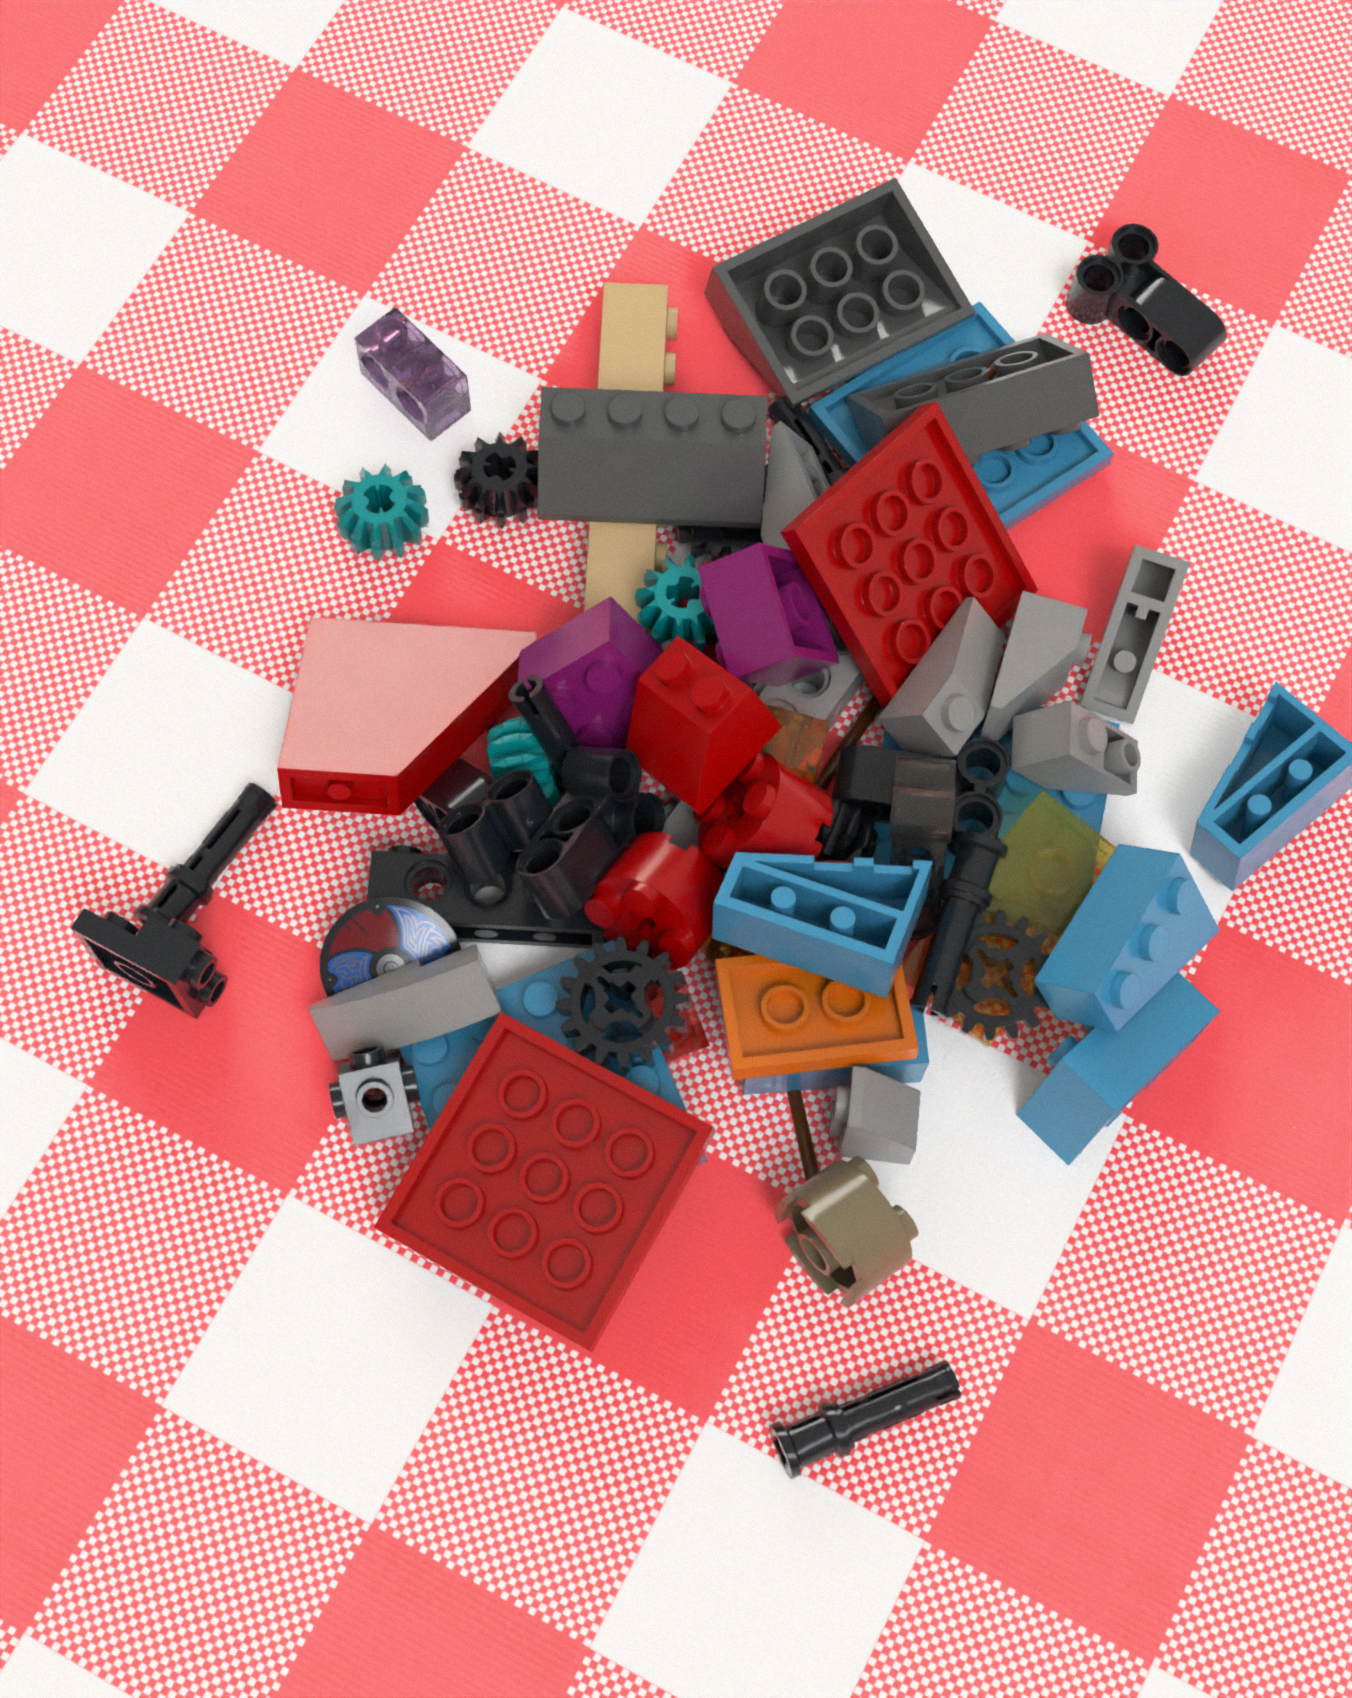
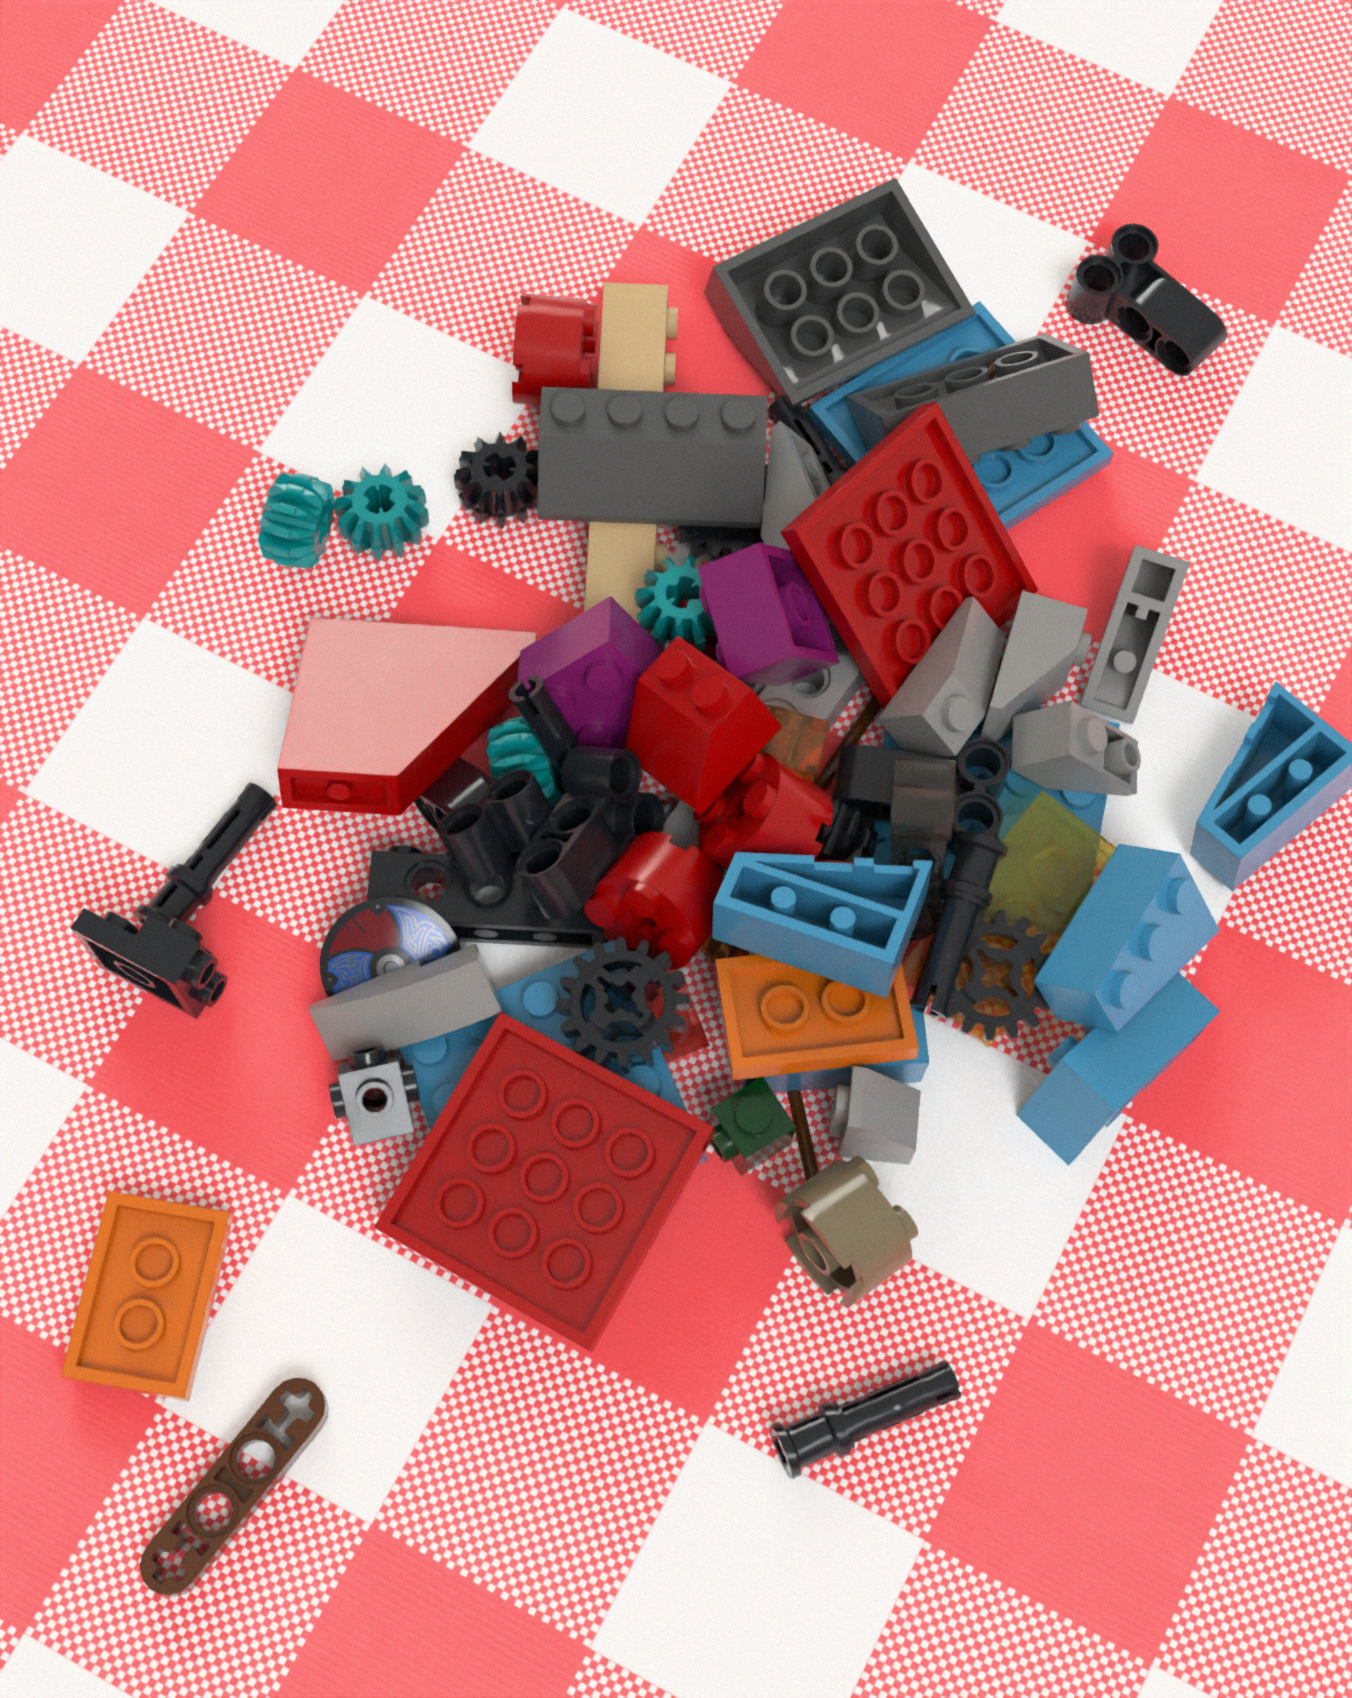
clear purple brick [354,306,471,442] -> none
none -> orange plate [61,1191,233,1402]
none -> reddish brown beam [140,1378,329,1597]
none -> teal gear [258,473,336,569]
none -> red brick [512,293,598,406]
none -> dark green brick [709,1077,796,1176]

